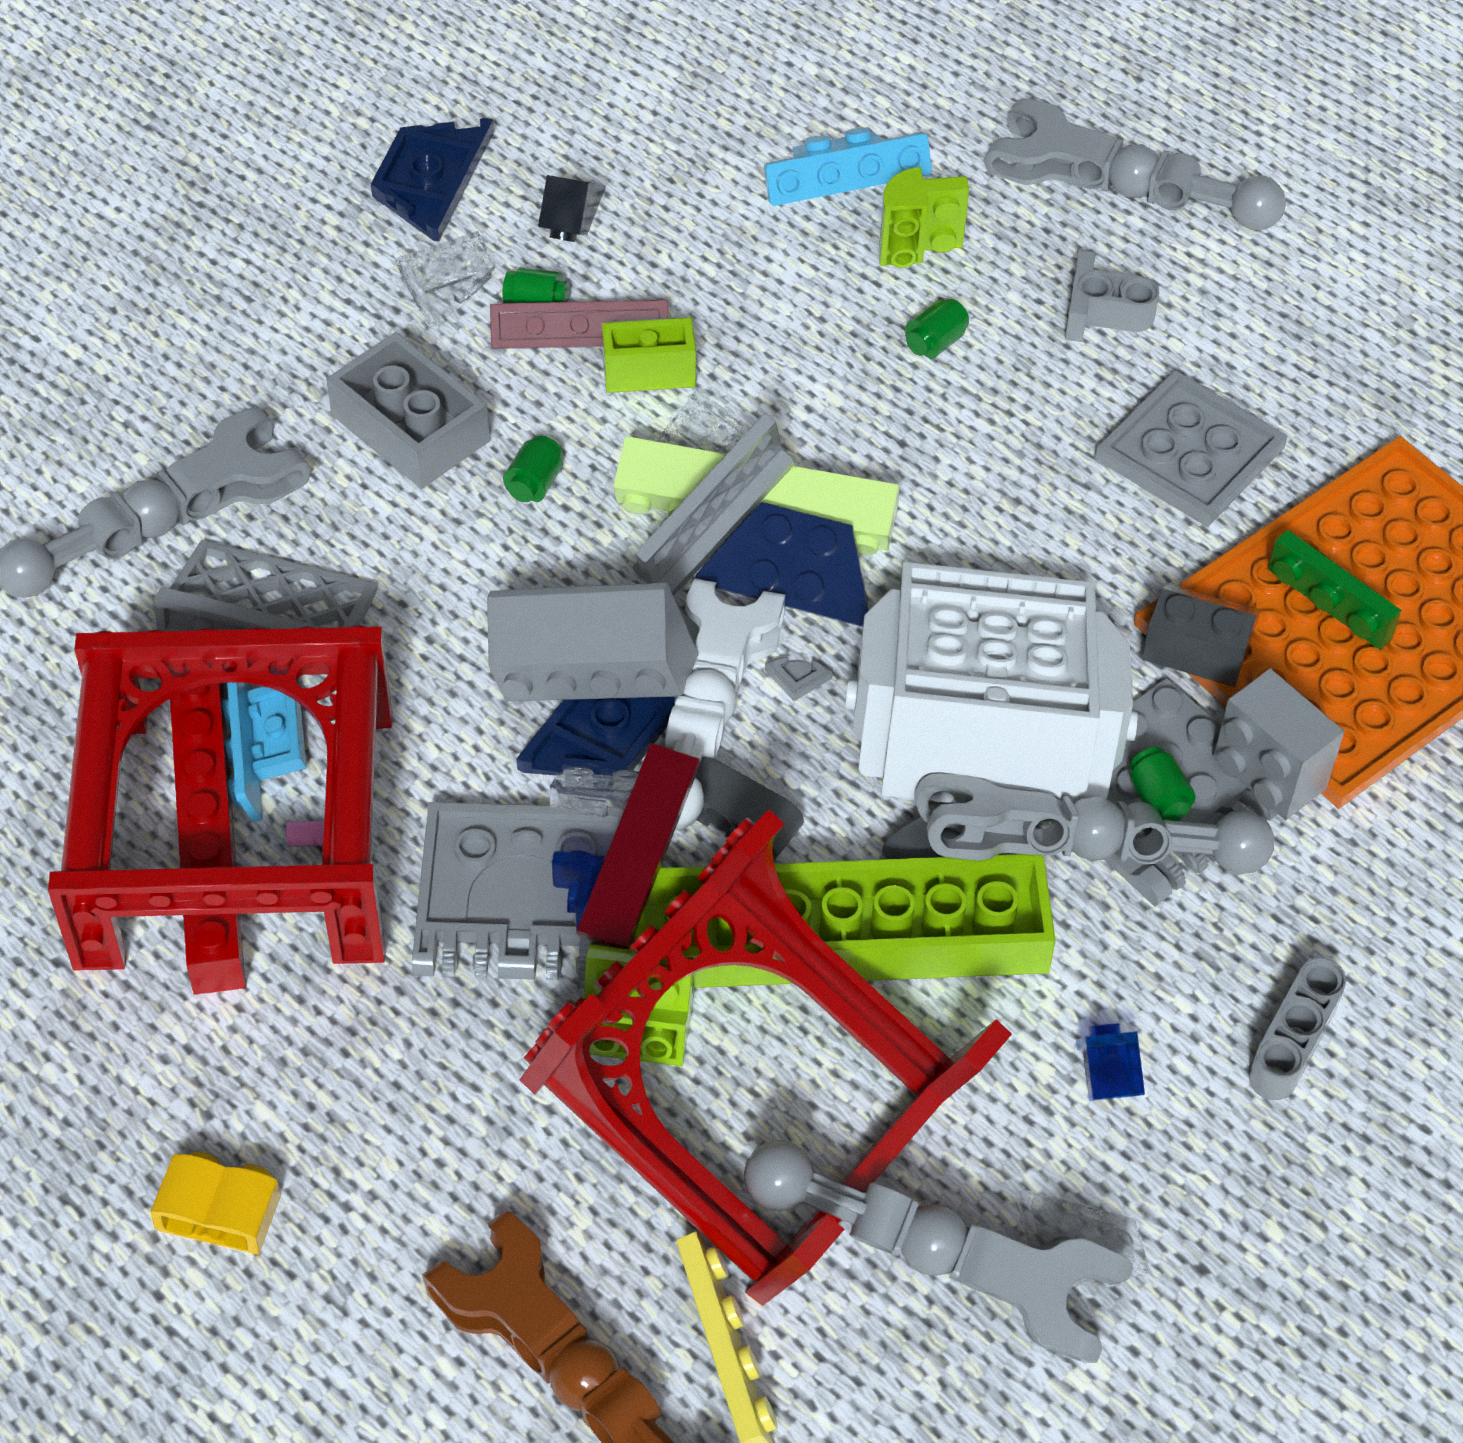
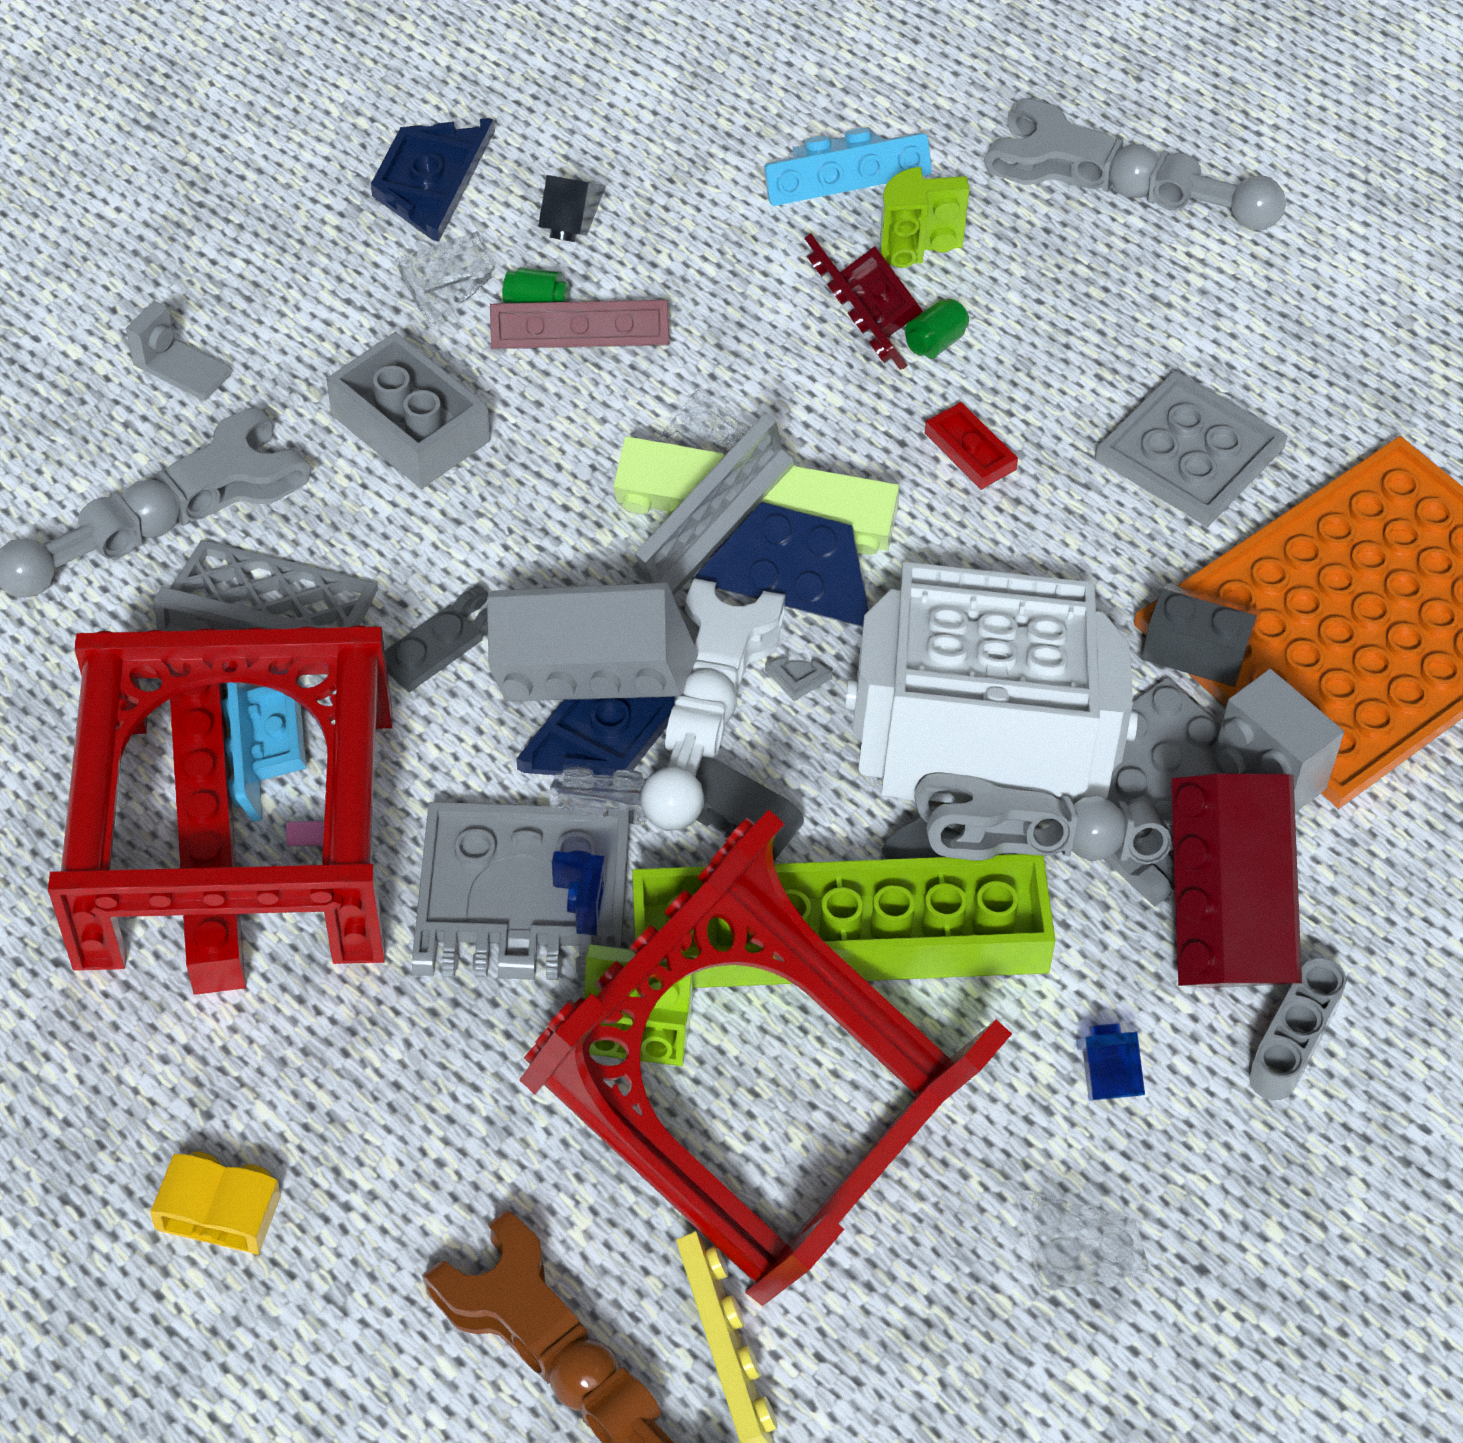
green brick [503,436,563,502] -> none
dark red tile [577,743,700,949] -> none
lime brick [602,317,696,393] -> none
light grey piece [744,1140,1133,1363] -> none
light grey tile [1065,250,1160,342] -> none
green brick [1129,747,1196,821] -> none
green plate [1268,530,1402,650] -> none
none -> light grey bracket [126,301,230,400]
none -> dark grey hinge [385,585,488,693]
none -> dark red bracket [804,233,923,370]
none -> red plate [925,402,1018,490]
none -> dark red slope [1171,774,1302,988]

